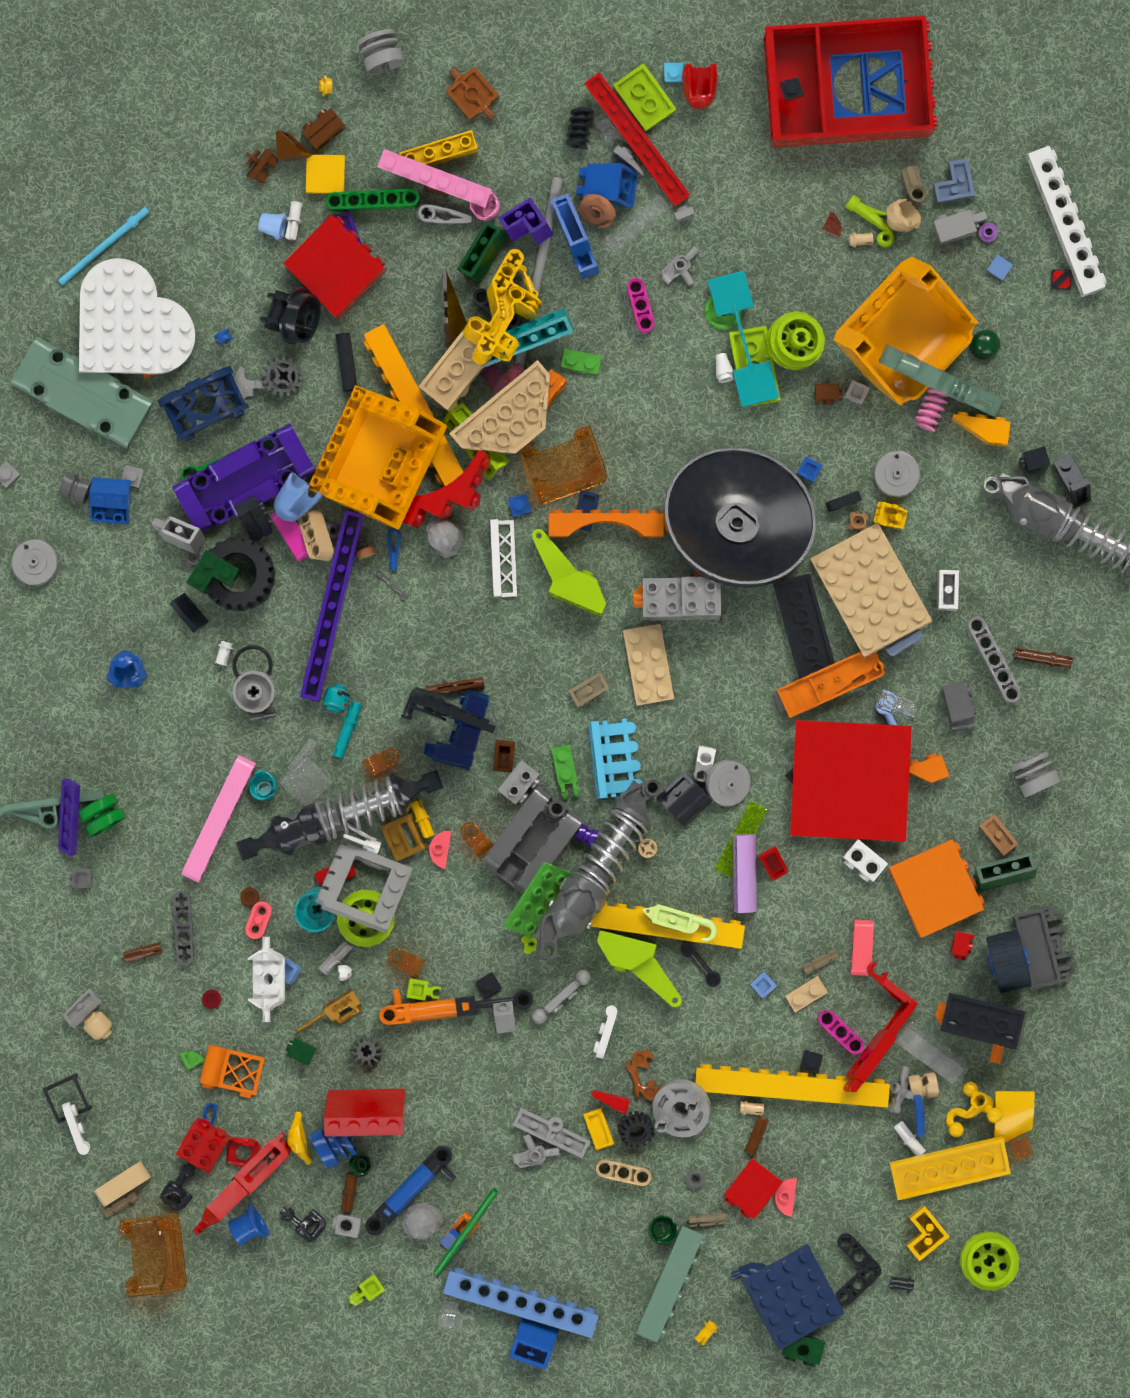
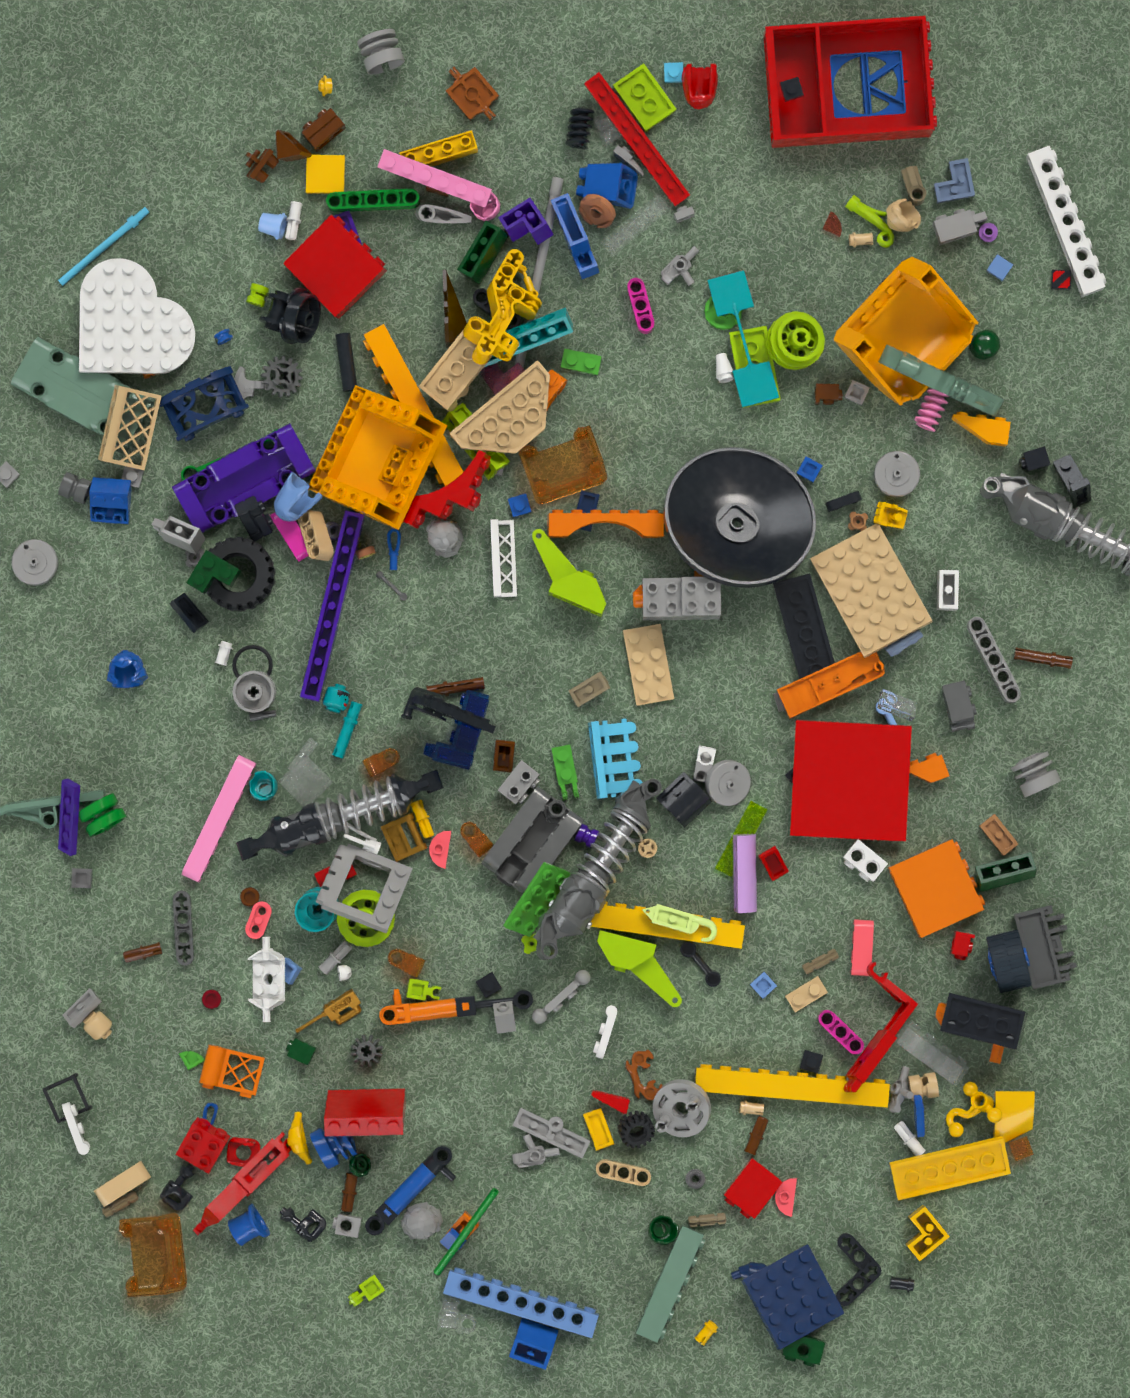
lime wheel [960,1231,1019,1291] -> none
none -> tan fence [98,385,161,470]
none -> lime wheel [246,283,270,308]

